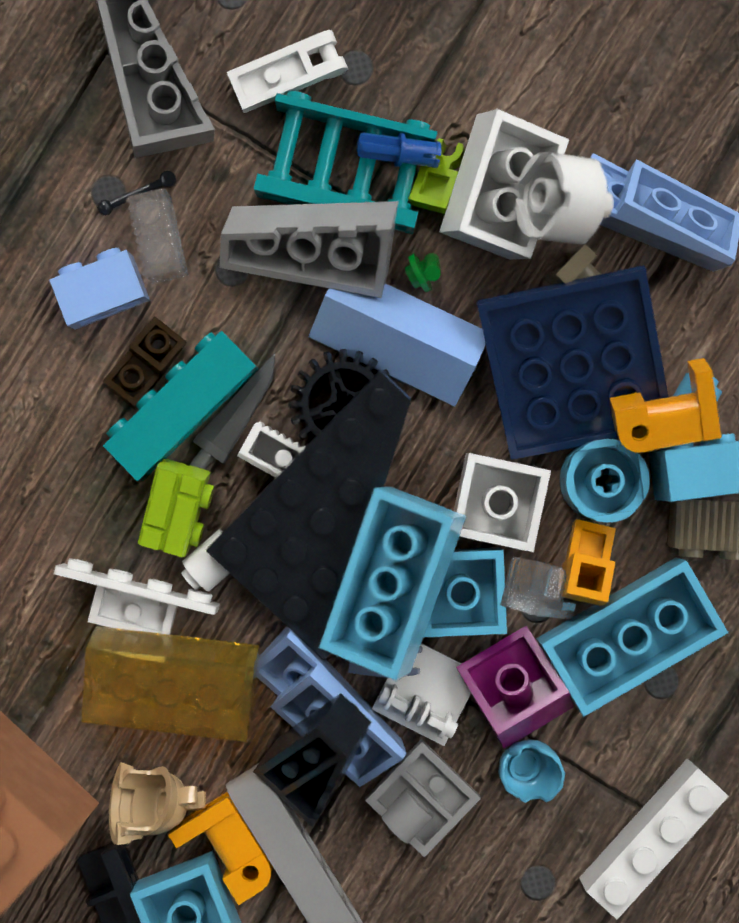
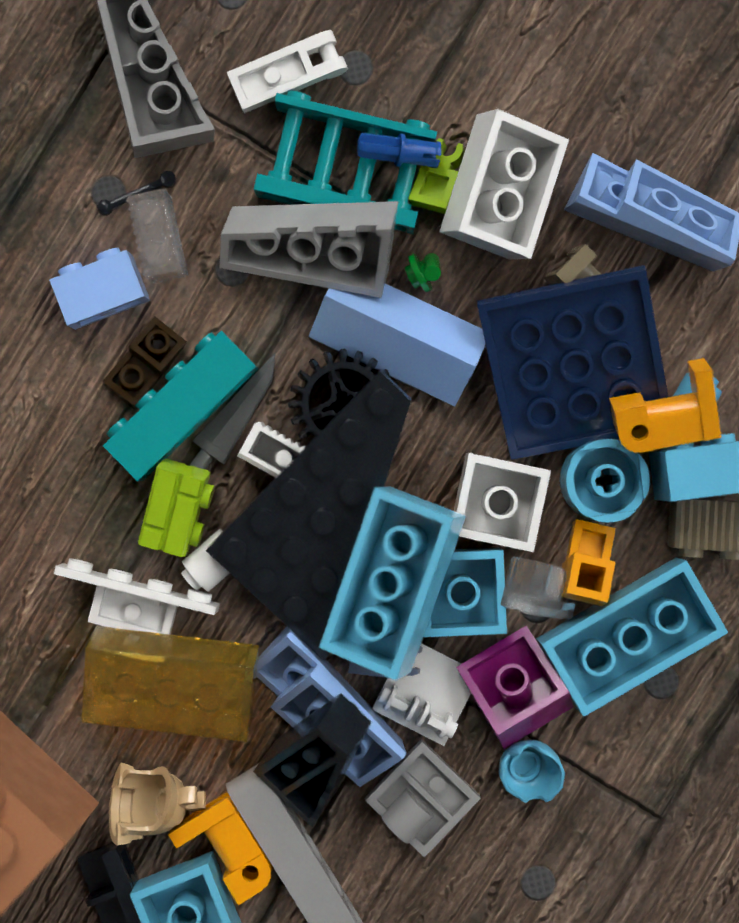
white brick [515,152,614,245] -> none
white brick [579,759,729,919] -> none

